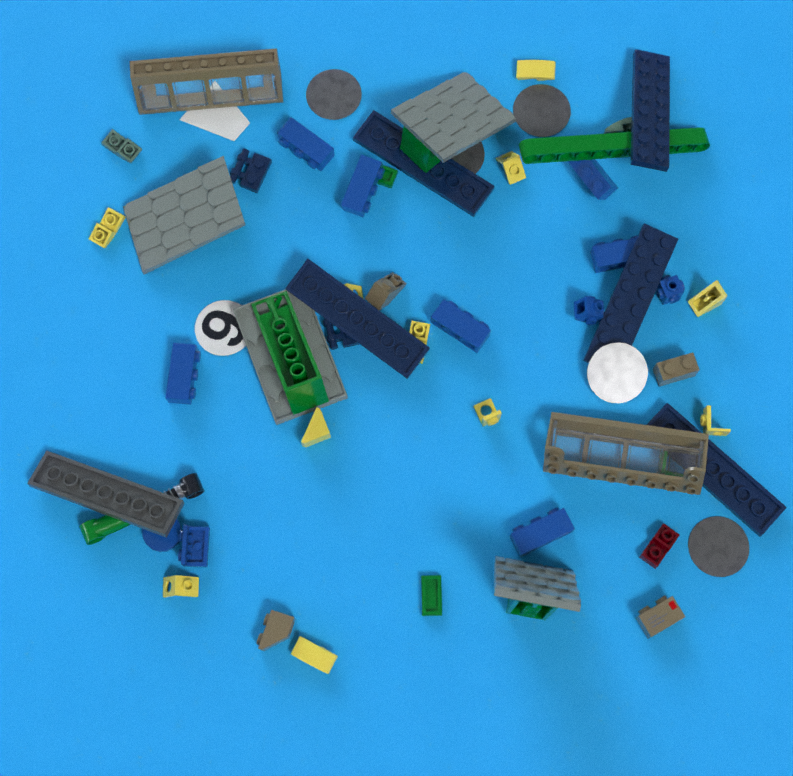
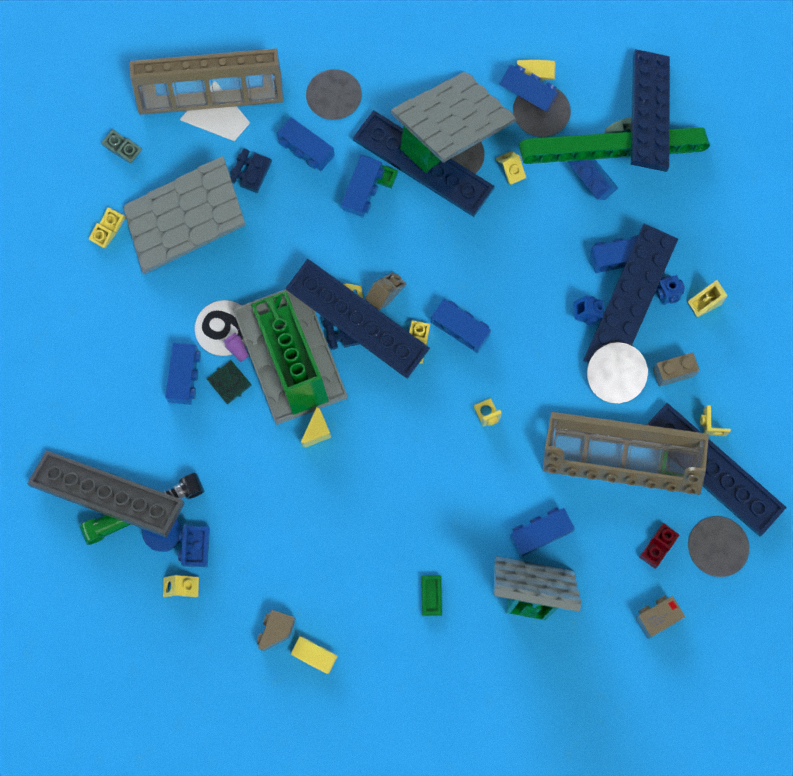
none -> piece [207,360,252,405]
none -> medium lavender cone [223,333,250,362]
none -> blue brick [499,64,559,112]

